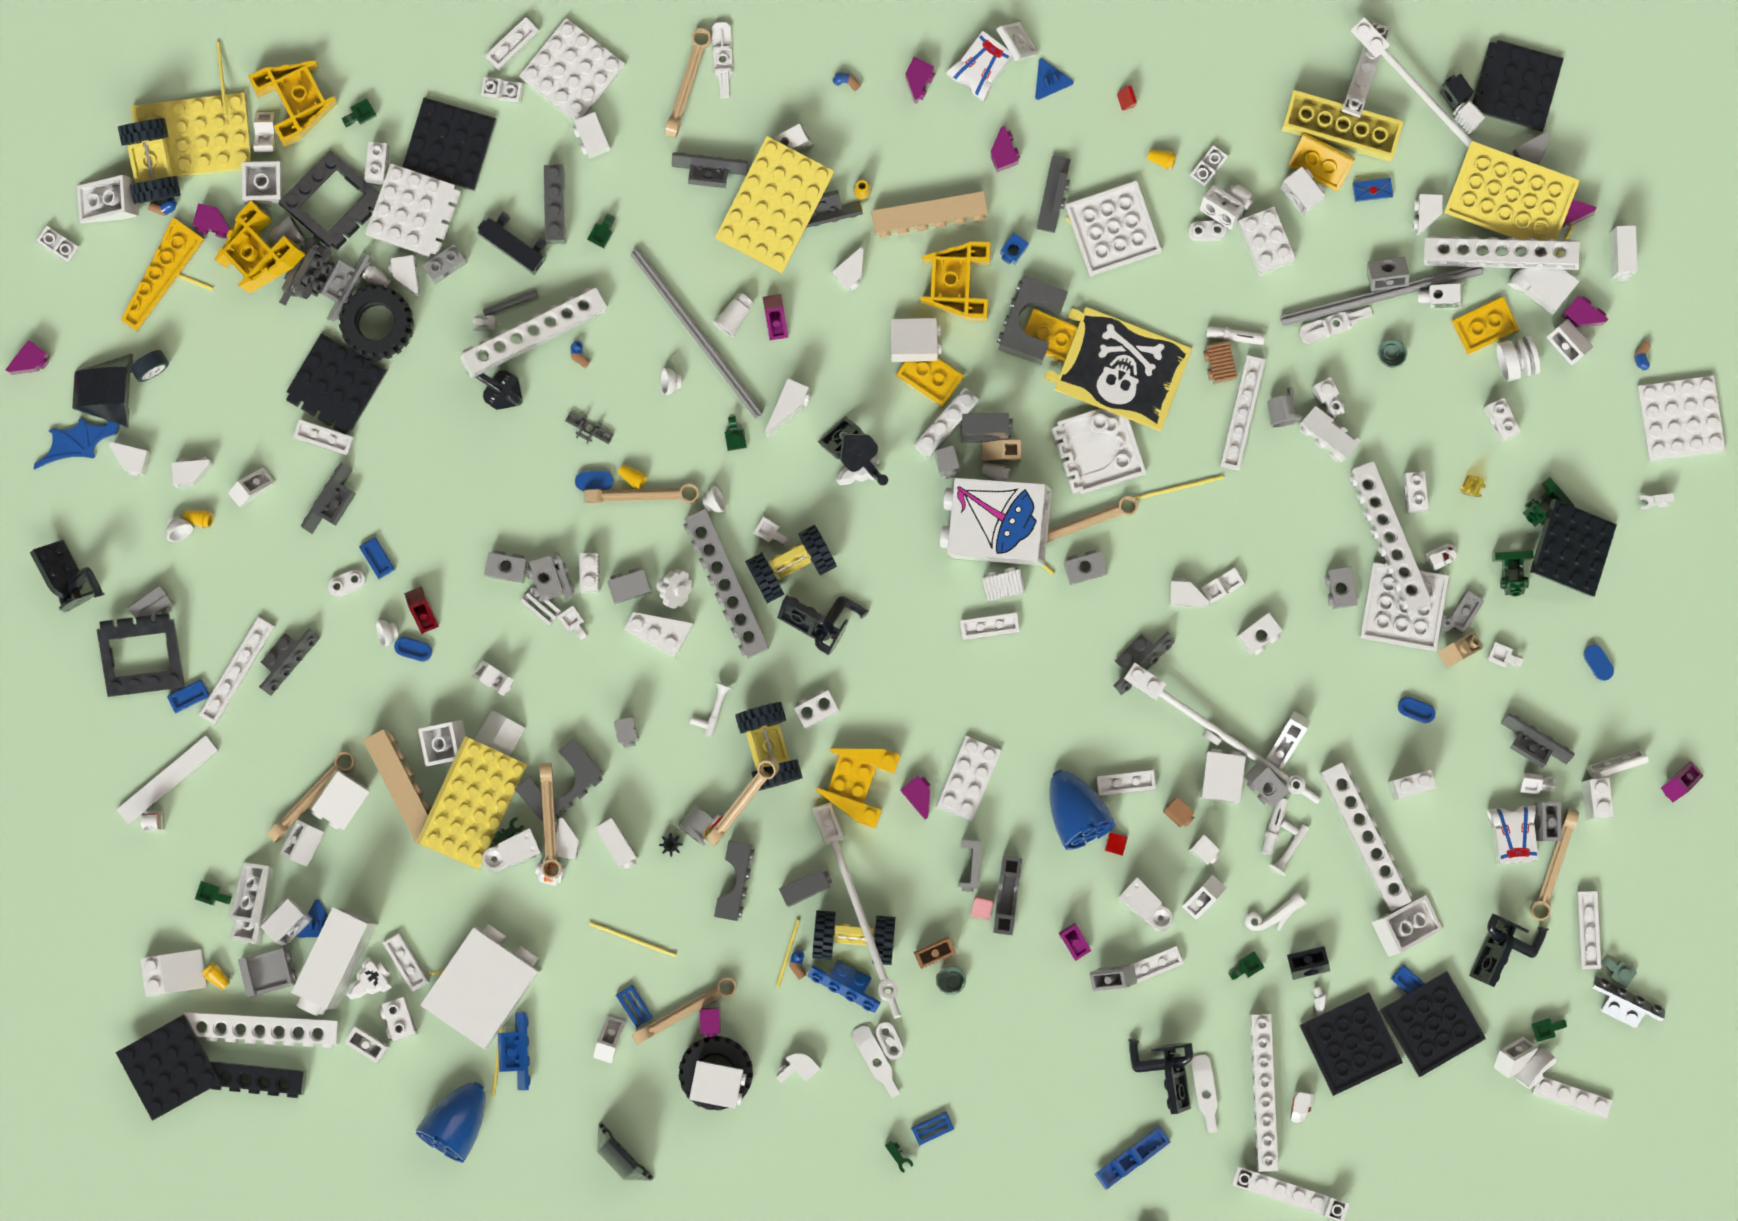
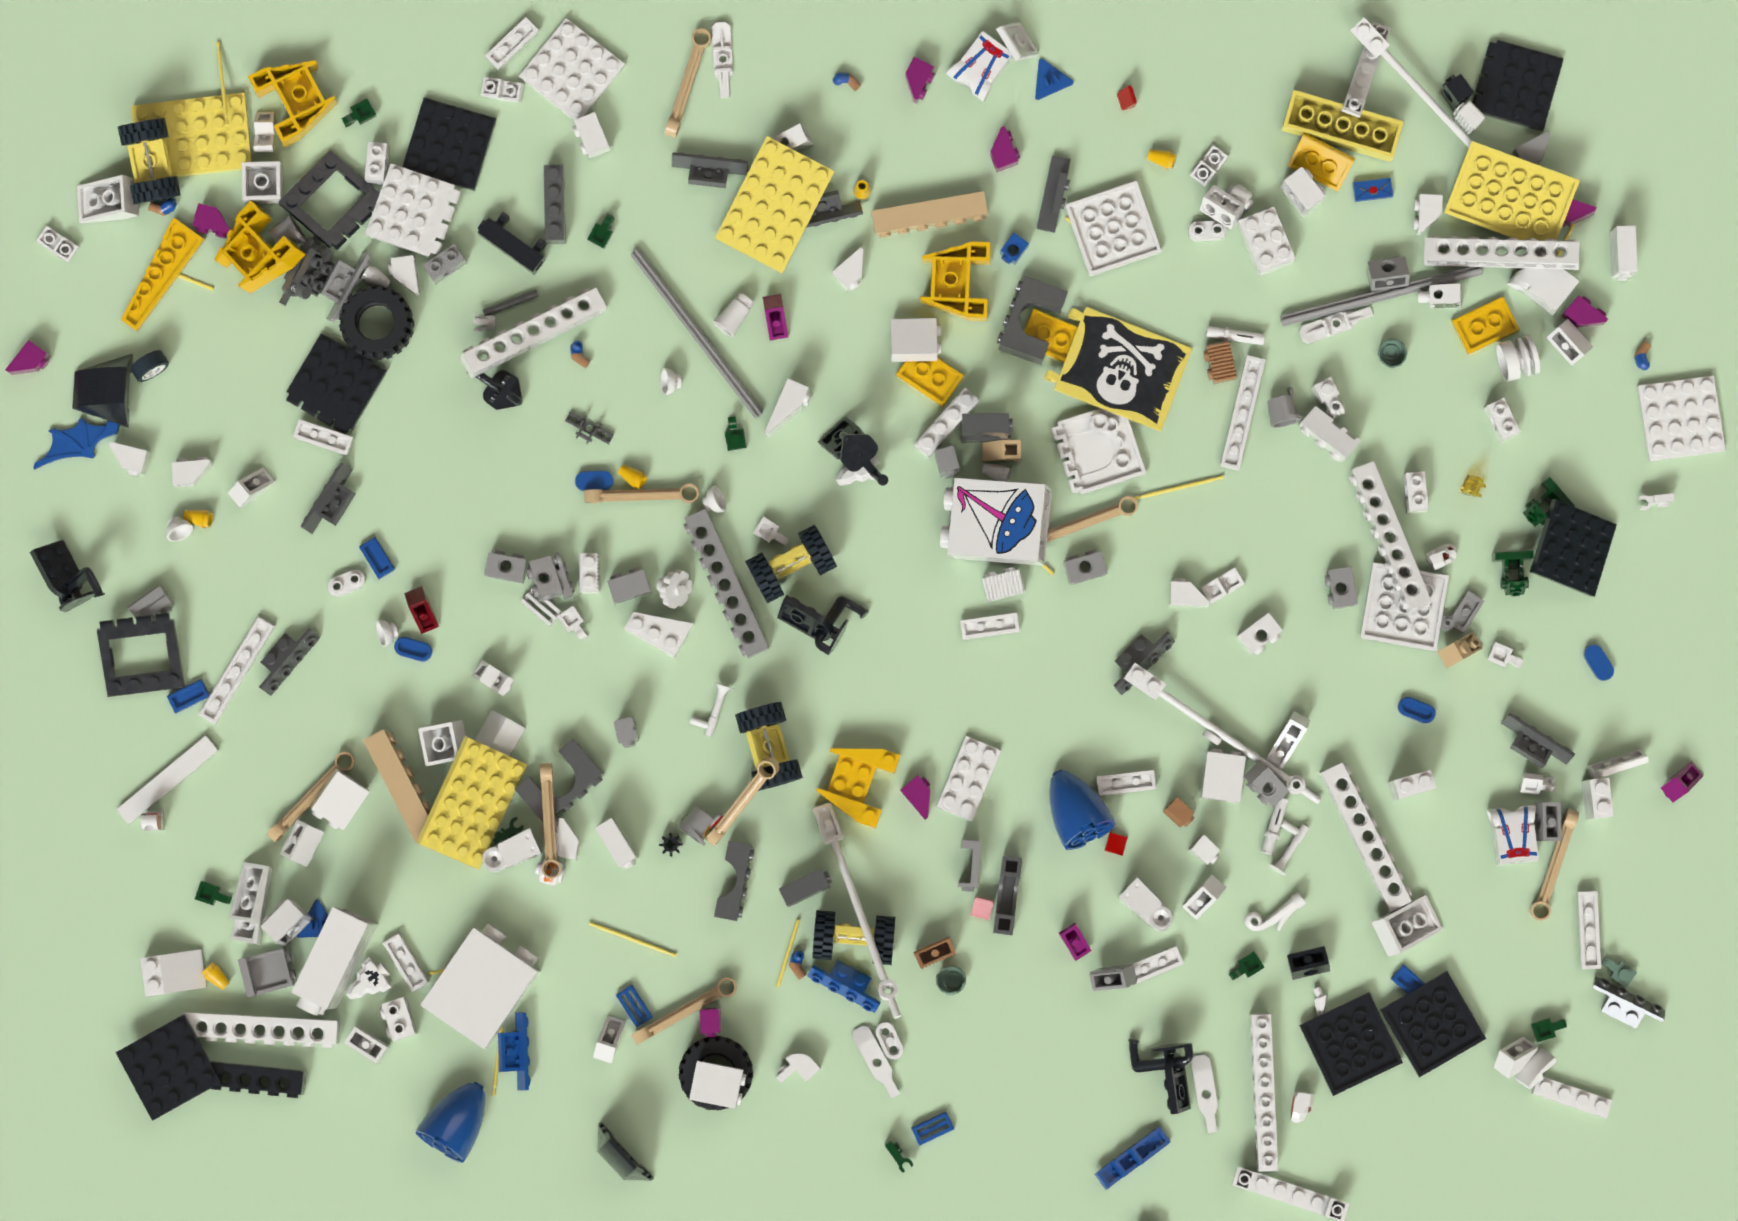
white brick [794,689,839,729] -> none
black plate [1469,913,1549,987] -> none

